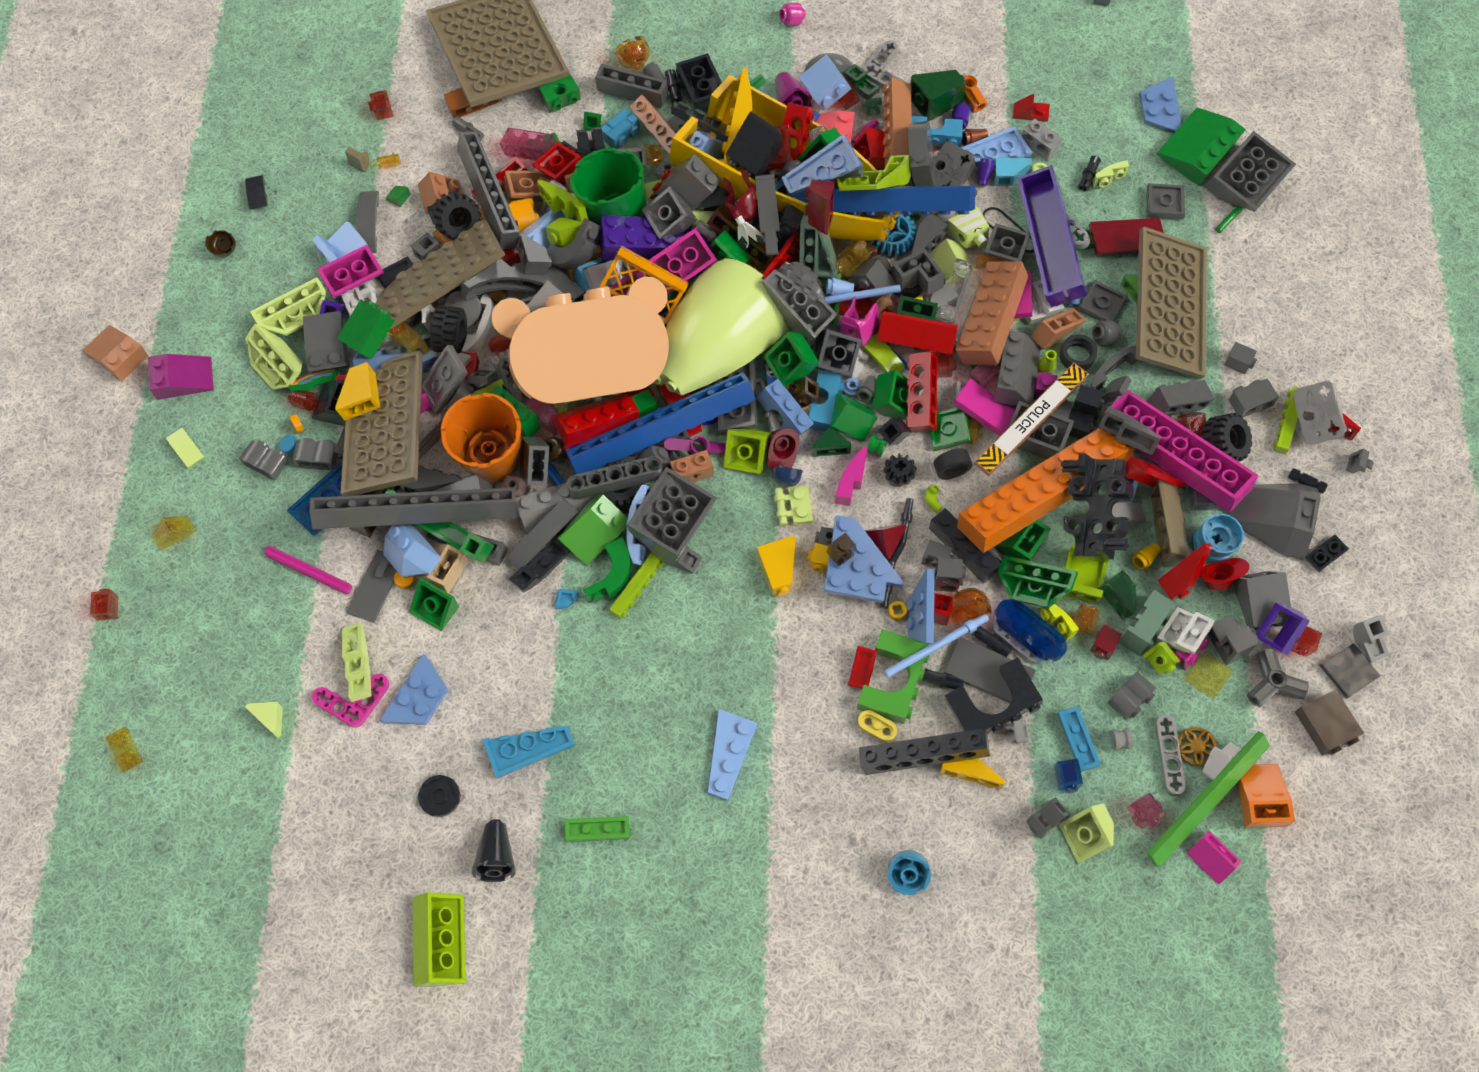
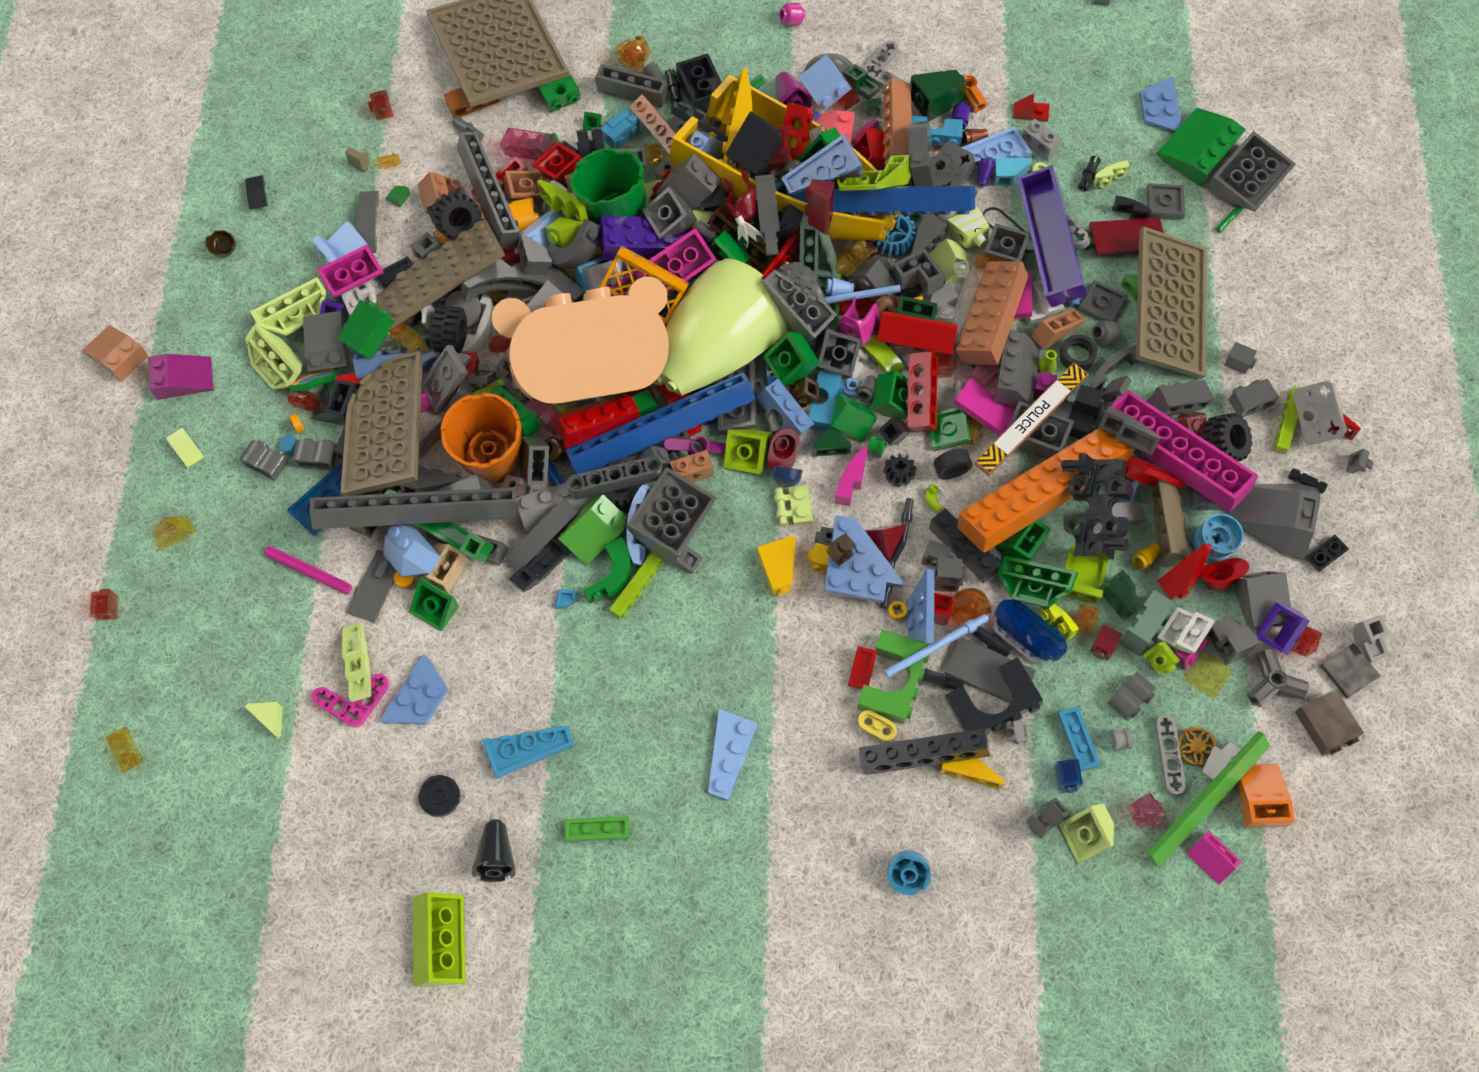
yellow slope [335,362,380,421] -> none
none -> black slope [1112,195,1152,219]

